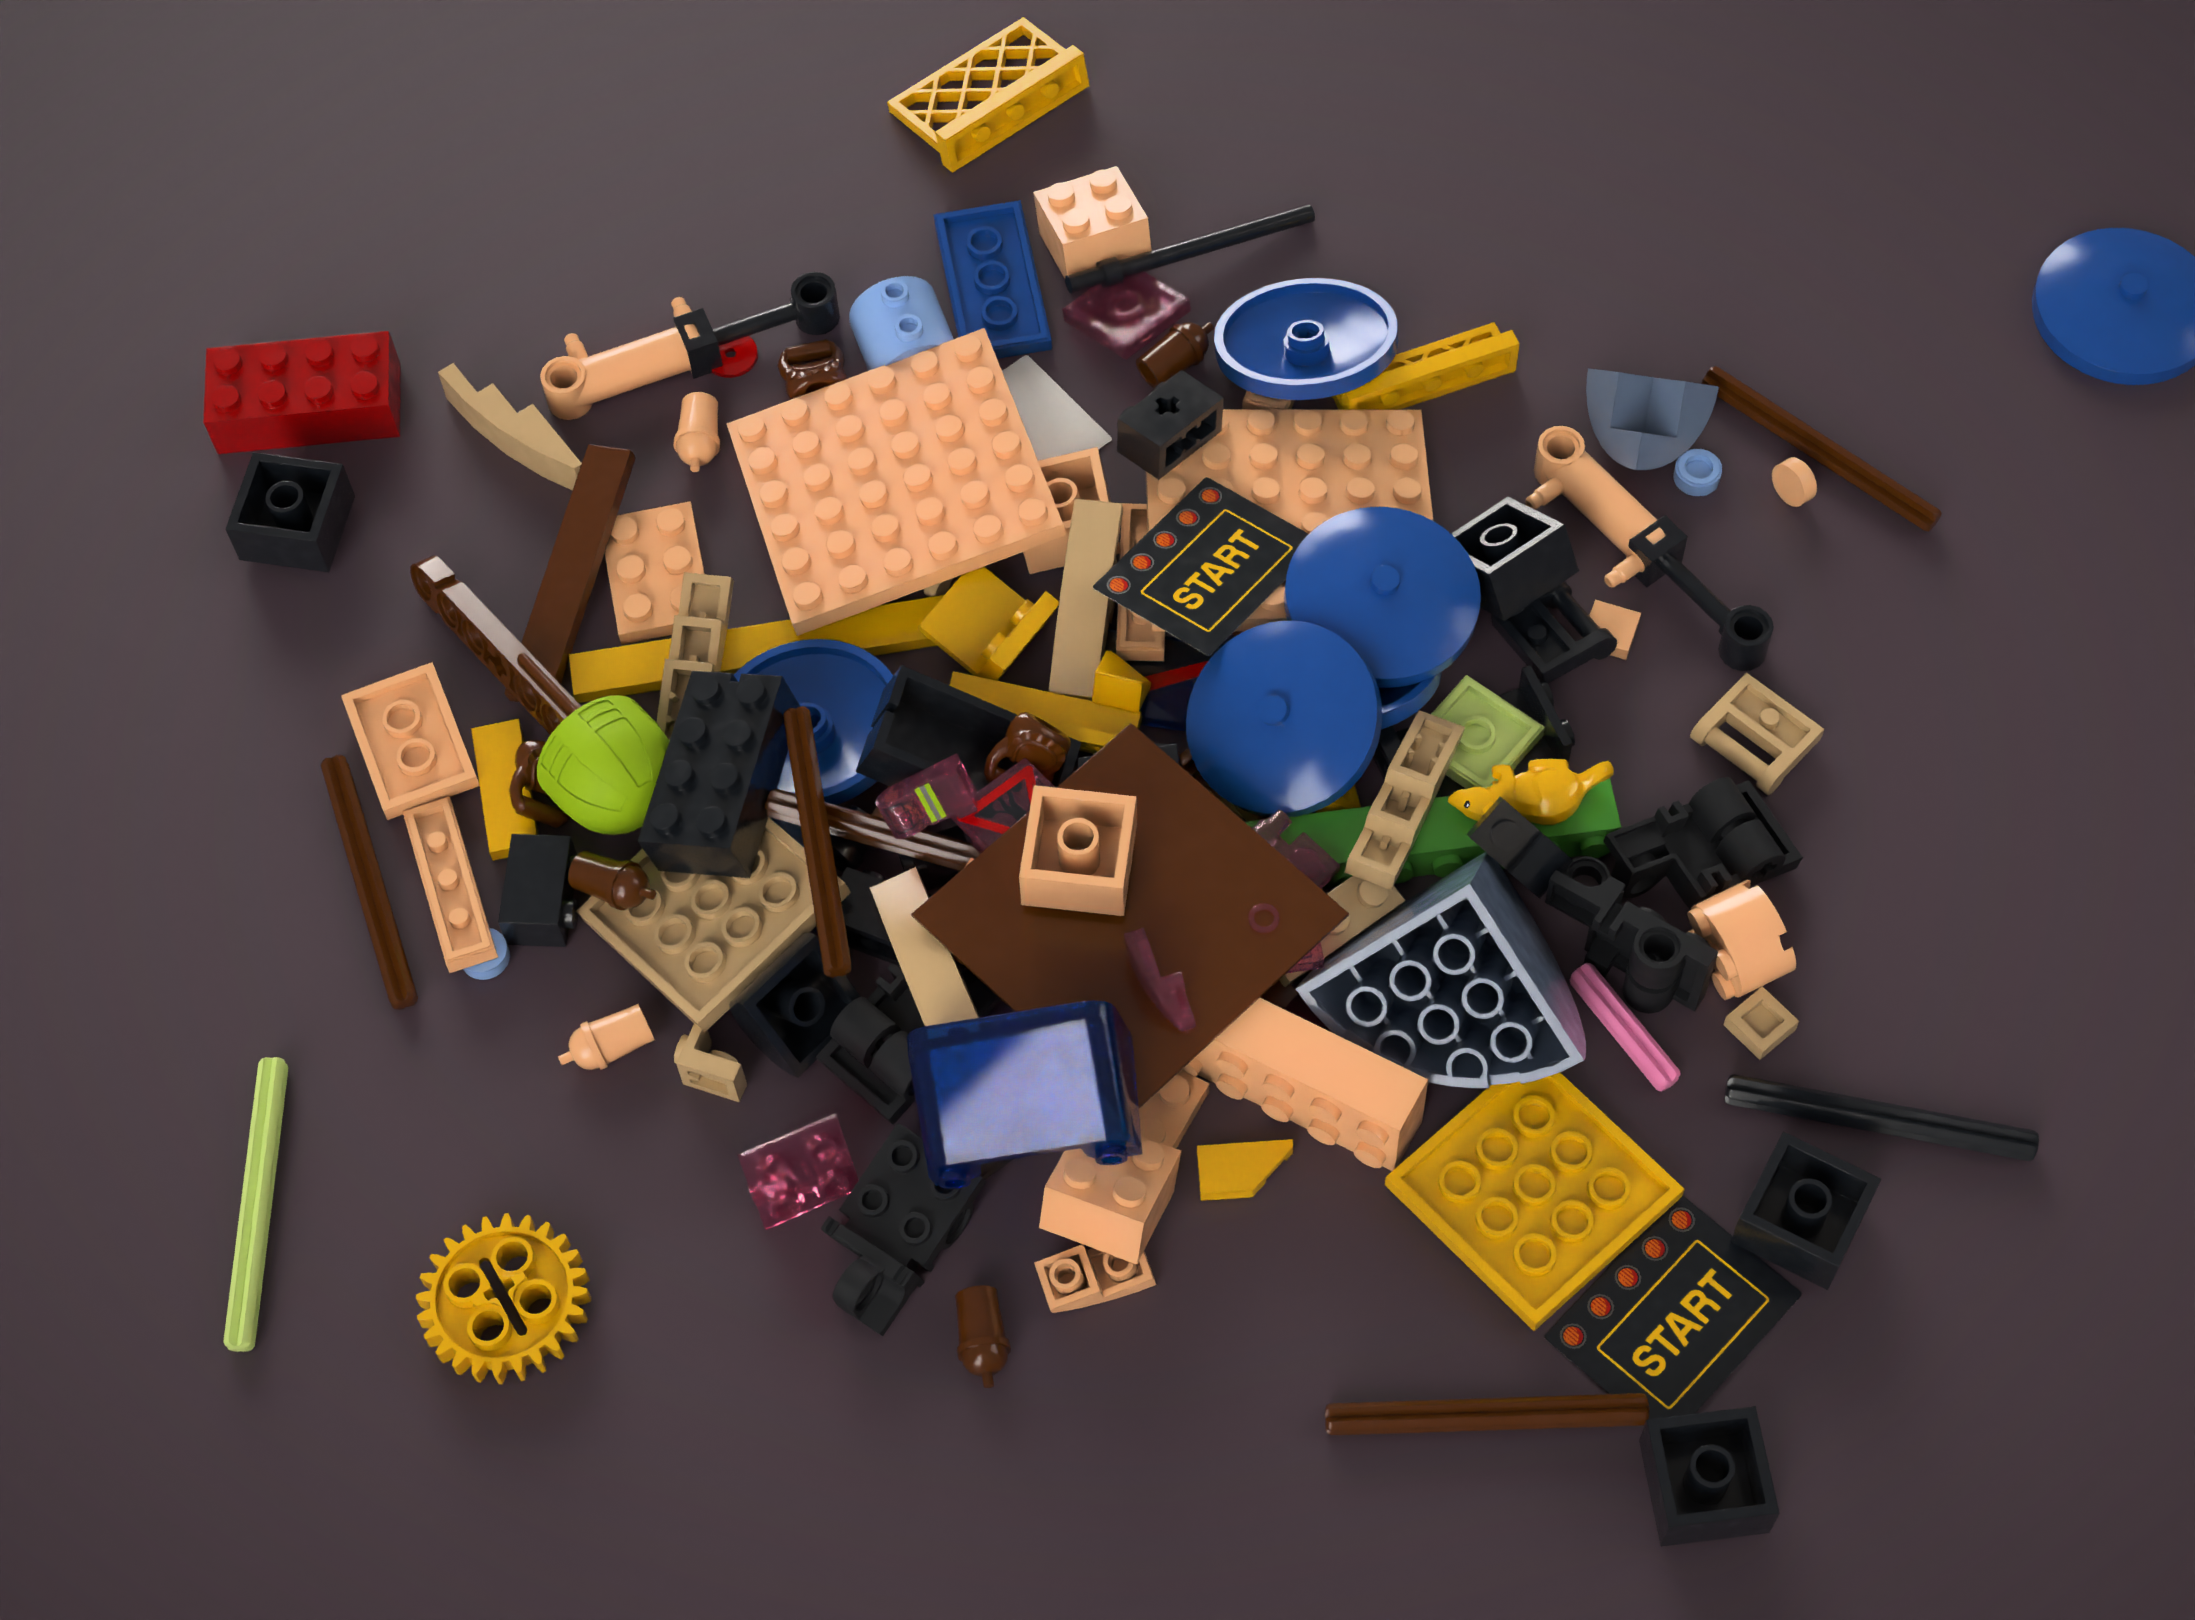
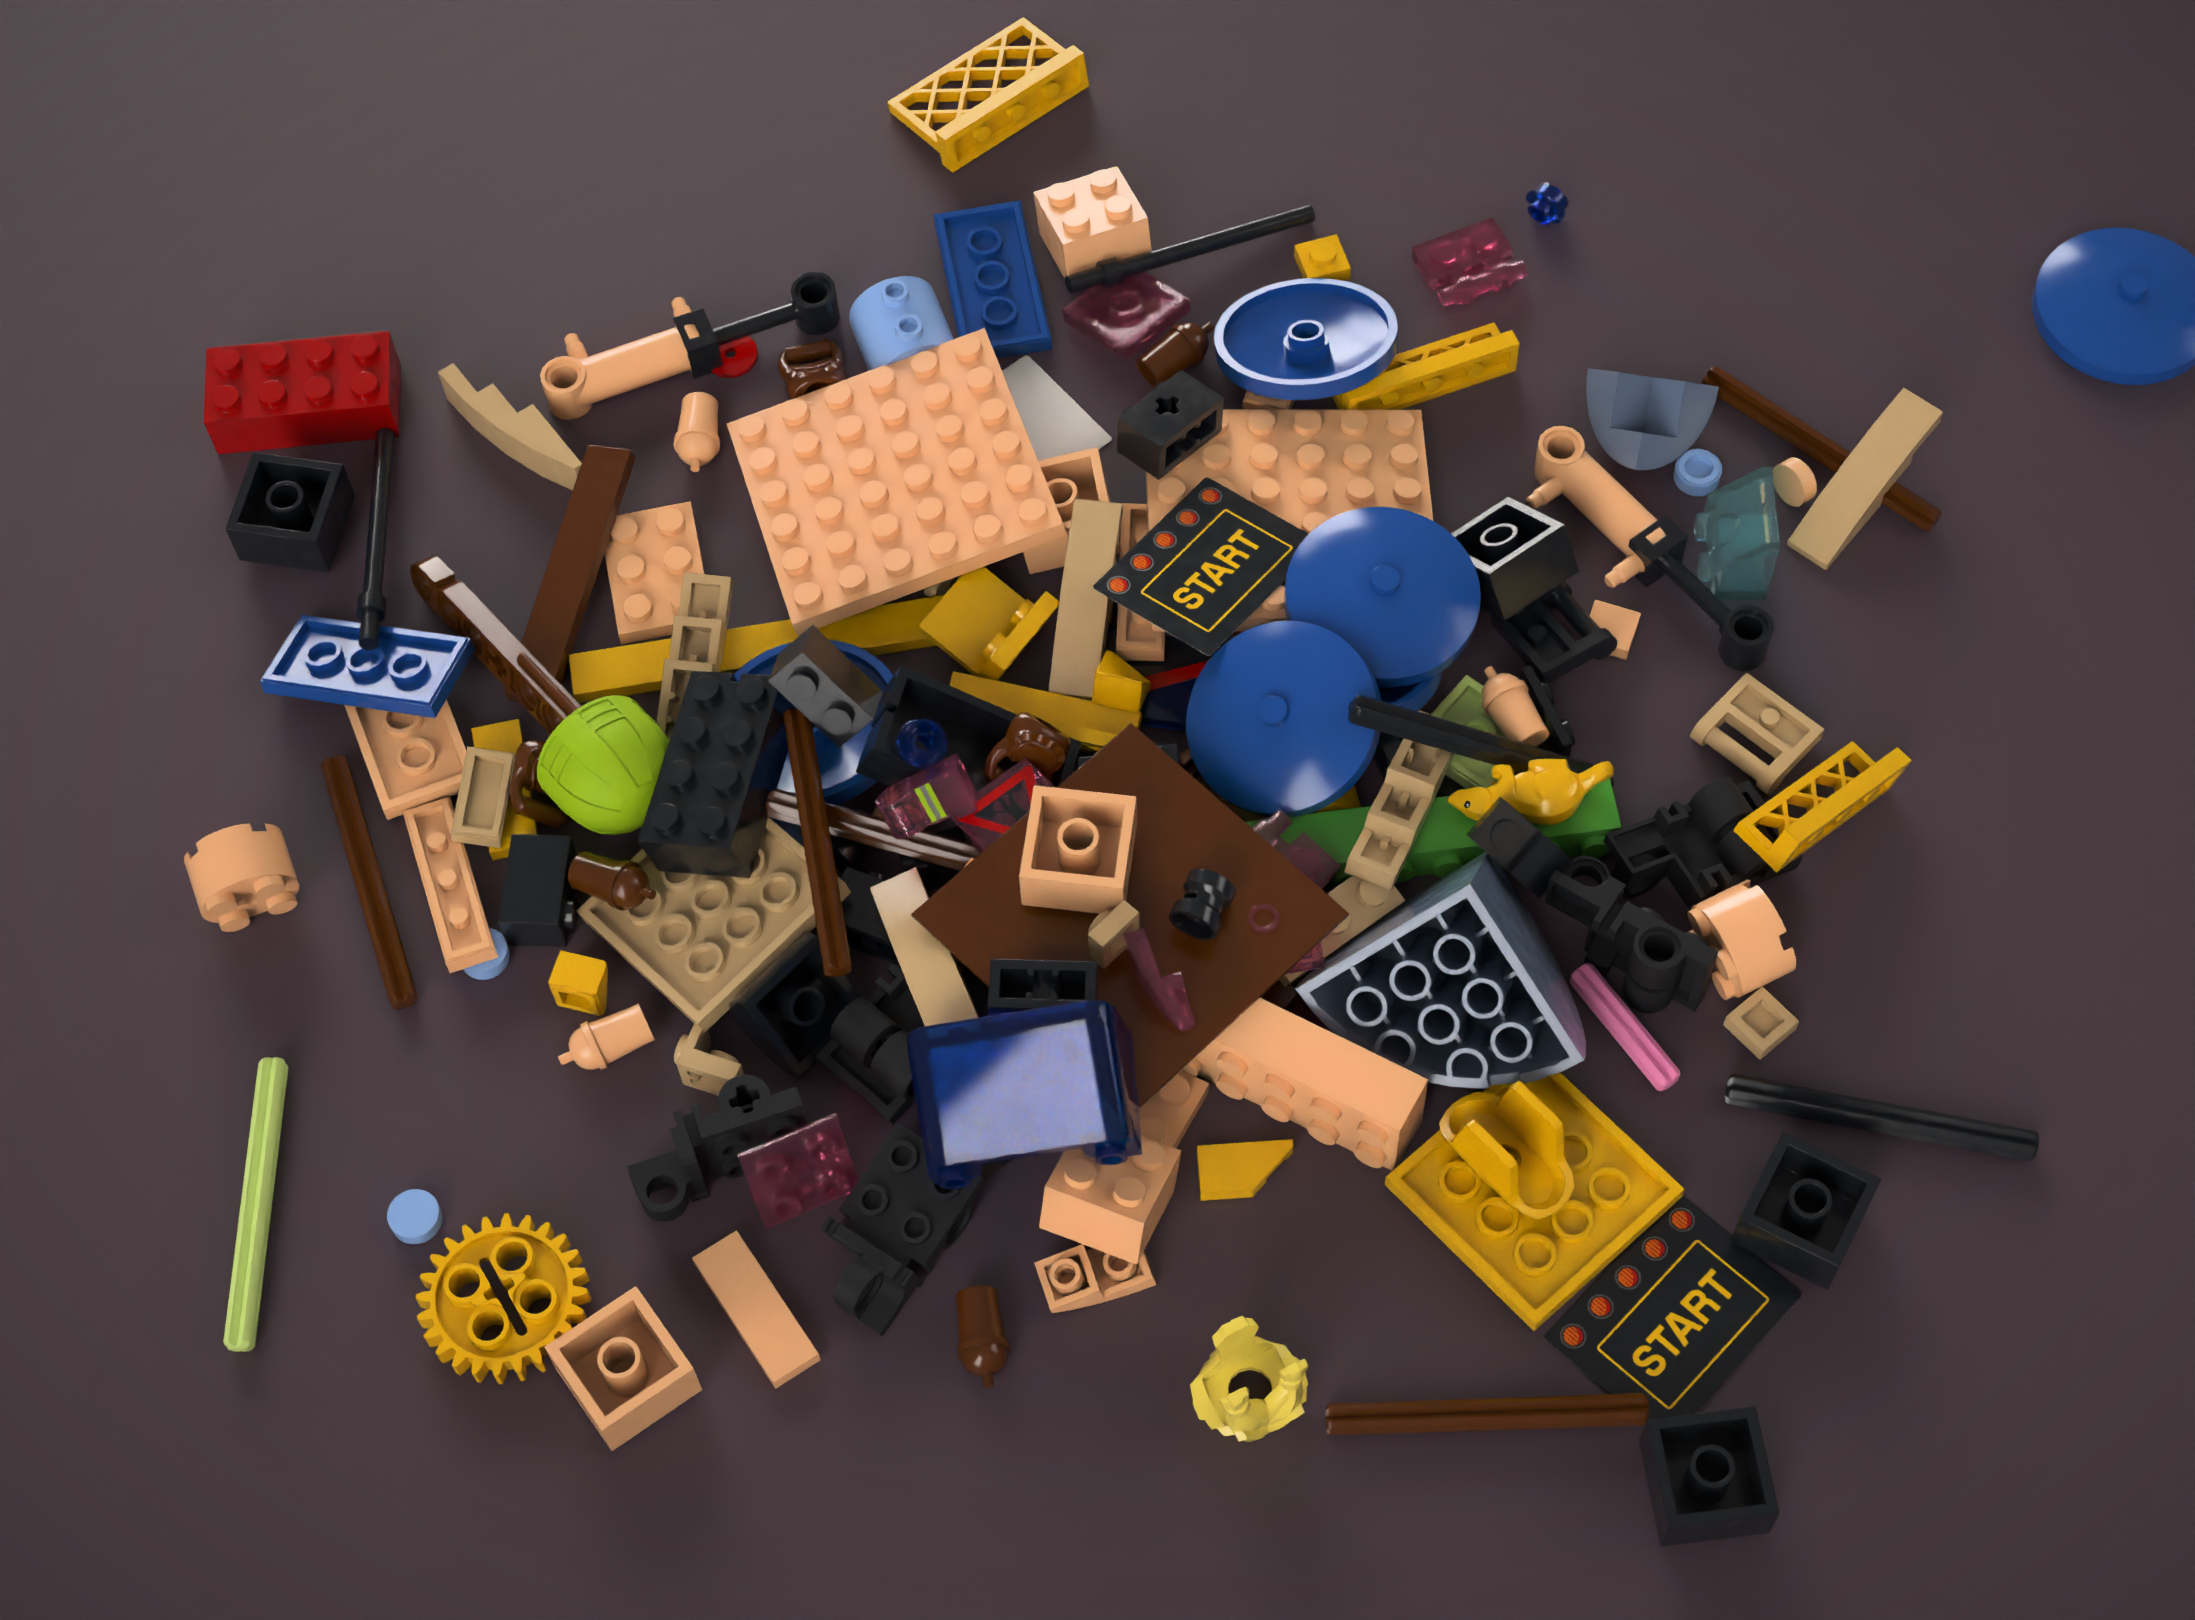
none -> light nougat brick [184,823,299,932]
none -> blue tile [260,615,475,718]
none -> black bar [356,428,395,650]
none -> light blue tile [387,1189,443,1244]
none -> tan tile [451,746,516,848]
none -> light nougat brick [545,1286,702,1451]
none -> yellow slope [548,950,608,1016]
none -> black plate [627,1075,813,1222]
none -> light nougat tile [692,1230,821,1389]
none -> black brick [768,625,883,748]
none -> clear blue plate [896,719,947,769]
none -> black brick [988,959,1098,1036]
none -> tan plate [1088,900,1140,969]
none -> black wheel [1169,868,1236,940]
none -> light yellow piece [1190,1316,1308,1443]
none -> yellow plate [1294,234,1351,281]
none -> black axle [1347,695,1614,787]
none -> clear pink plate [1411,217,1527,307]
none -> yellow piece [1439,1081,1575,1219]
none -> light nougat piece [1482,666,1549,747]
none -> clear blue plate [1526,183,1569,225]
none -> clear light blue slope [1694,467,1780,600]
none -> yellow fence [1733,741,1912,873]
none -> tan slope [1787,387,1943,570]

